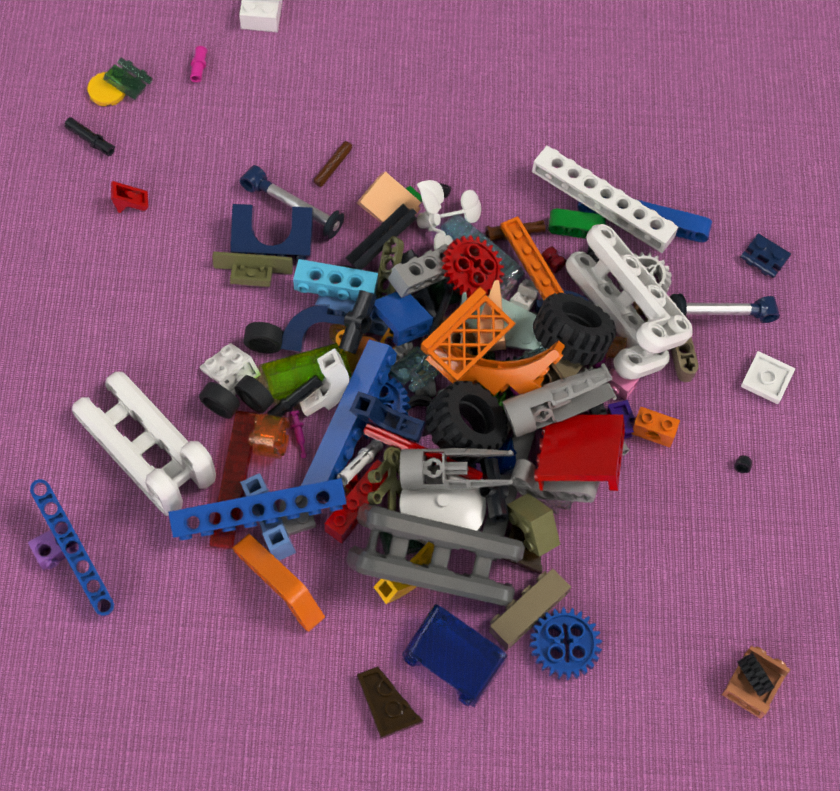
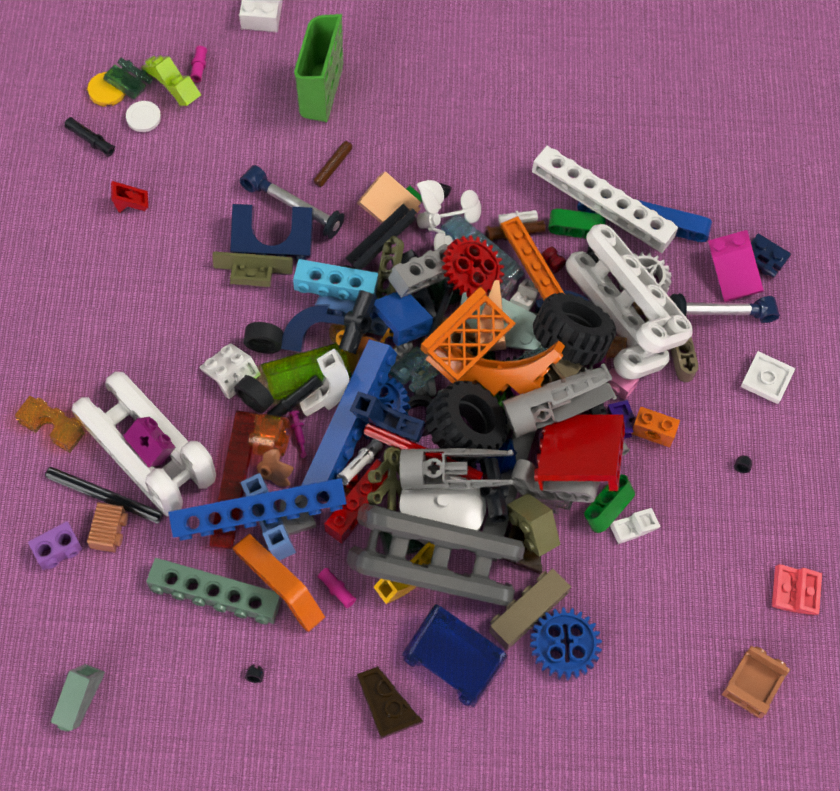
blue beam [30,479,115,616] -> none
black tyre [199,382,240,419] -> none
black tyre [737,653,775,697] -> none
none -> clear yellow arch [15,396,85,453]
none -> black axle [45,467,163,523]
none -> sand green slope [51,664,105,732]
none -> nougat brick [87,502,128,553]
none -> magenta brick [123,417,176,467]
none -> white piece [126,101,161,132]
none -> lime arch [141,55,201,106]
none -> sand green brick [146,558,282,625]
none -> black hinge [245,664,264,683]
none -> nougat plate [257,449,294,487]
none -> bright green piece [294,14,343,122]
none -> dark pink pin [318,568,356,608]
none -> white axle [498,210,538,225]
none -> green beam [584,474,635,533]
none -> white slope [610,508,661,544]
none -> dark pink slope [708,230,764,302]
none -> coral slope [772,564,822,615]

